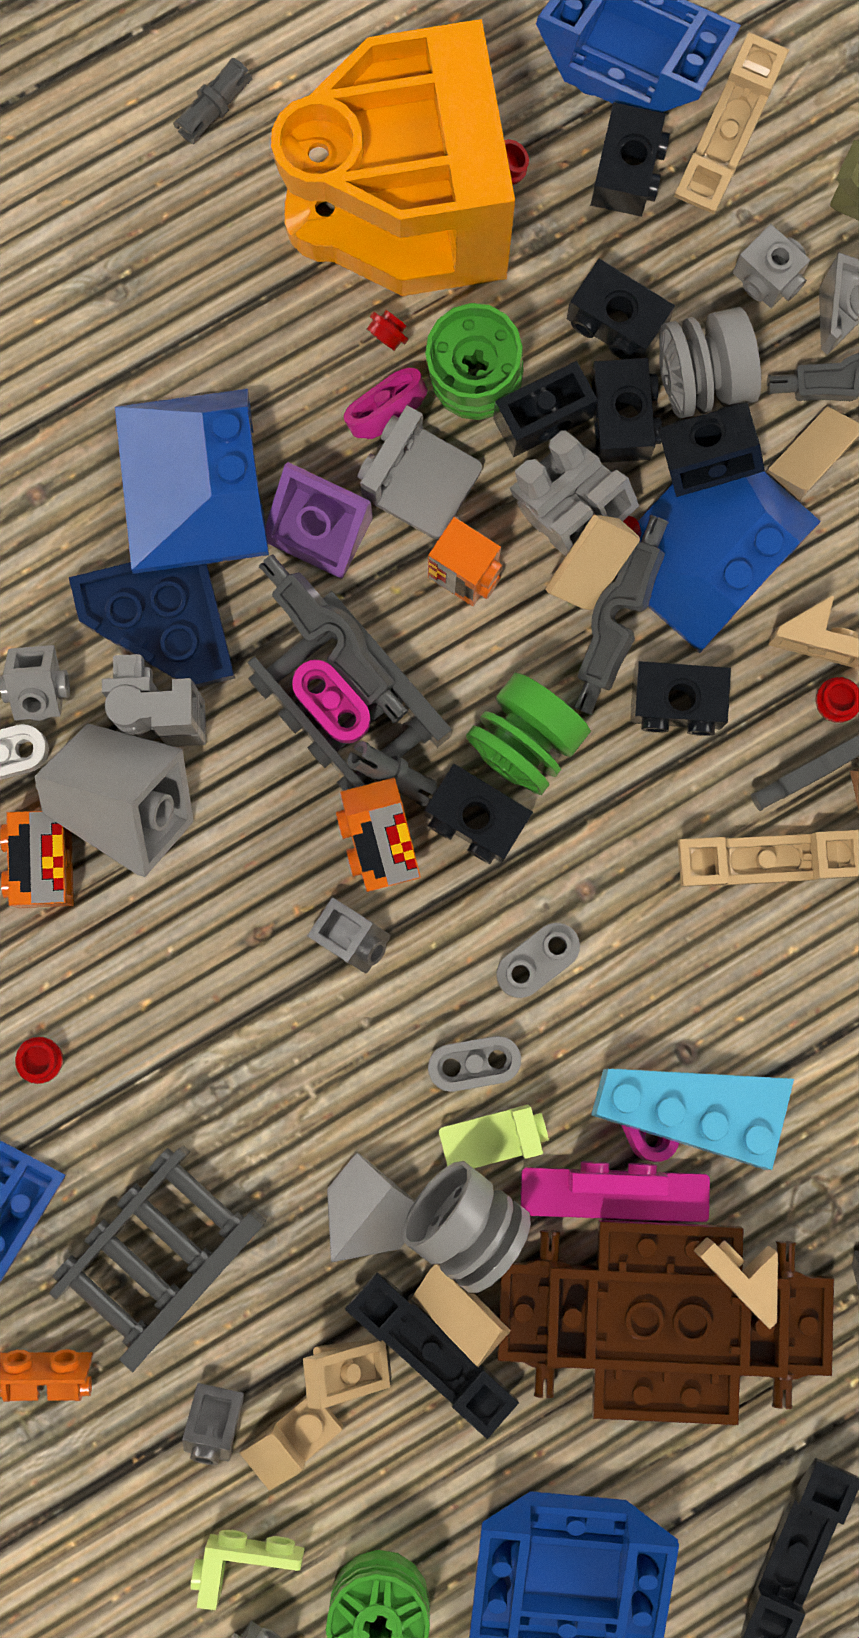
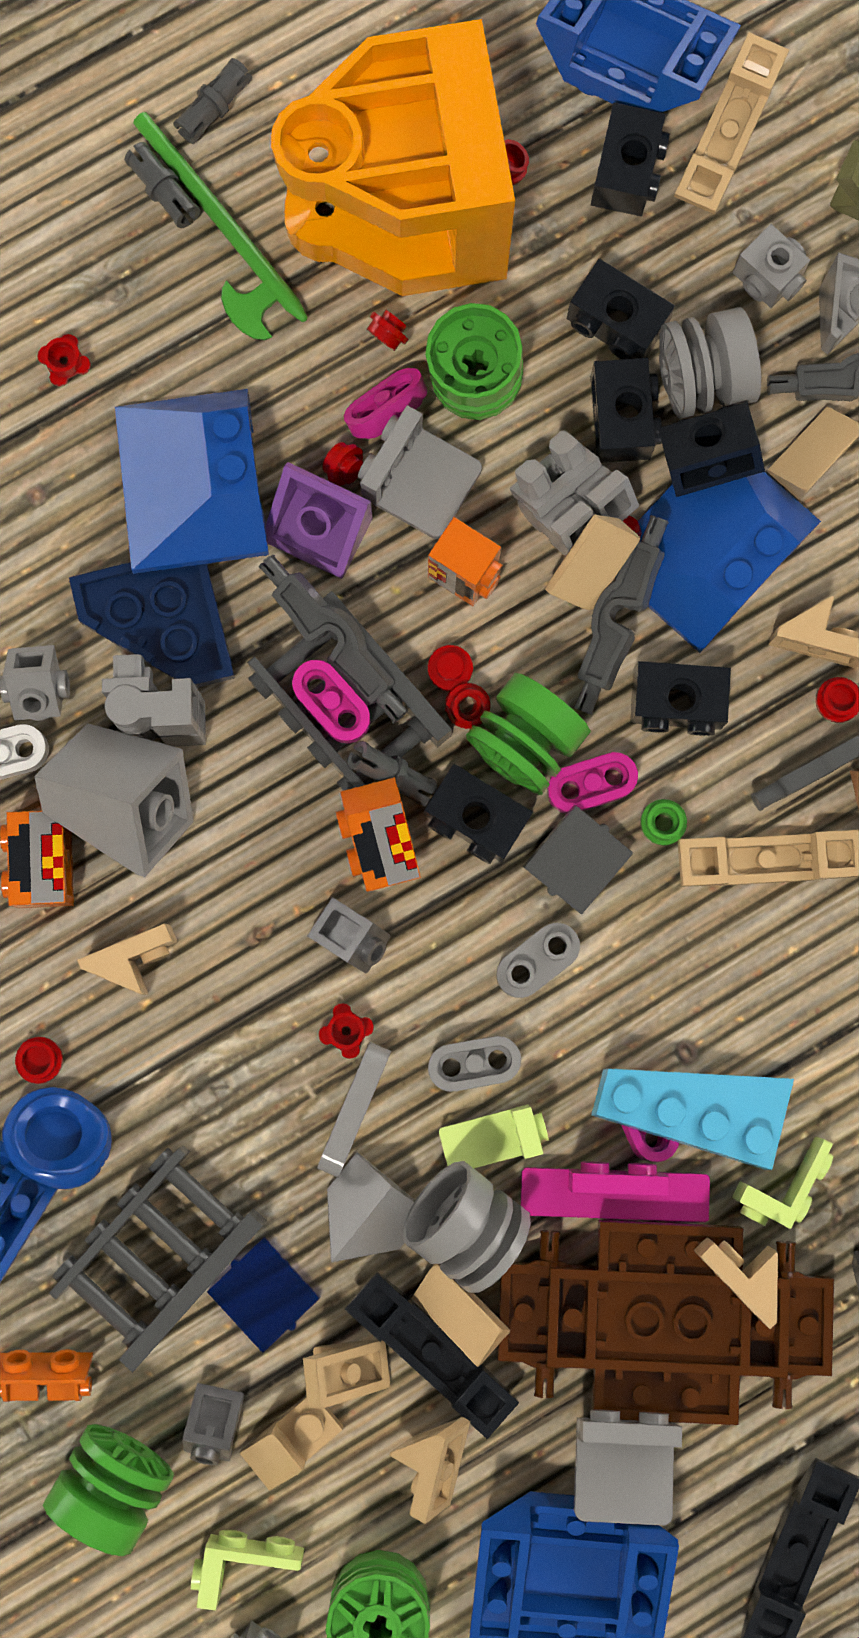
black brick [493,360,598,458] -> none
none -> blue piece [2,1087,112,1189]
none -> red plate [37,334,91,387]
none -> bright green wheel [43,1424,174,1556]
none -> tan slope [77,923,178,995]
none -> dark grey pin [124,142,200,228]
none -> bright green piece [133,112,307,340]
none -> clear blue piece [207,1237,320,1353]
none -> light grey beam [317,1042,391,1178]
none -> red plate [319,1003,374,1059]
none -> red plate [322,442,363,486]
none -> tan slope [389,1417,470,1524]
none -> red plate [428,645,473,691]
none -> red plate [445,683,491,729]
none -> dark grey piece [523,805,633,915]
none -> dark pink plate [547,752,638,814]
none -> light grey bracket [574,1410,682,1525]
none -> bright green plate [640,799,687,846]
none -> yellowish green bracket [732,1137,833,1229]

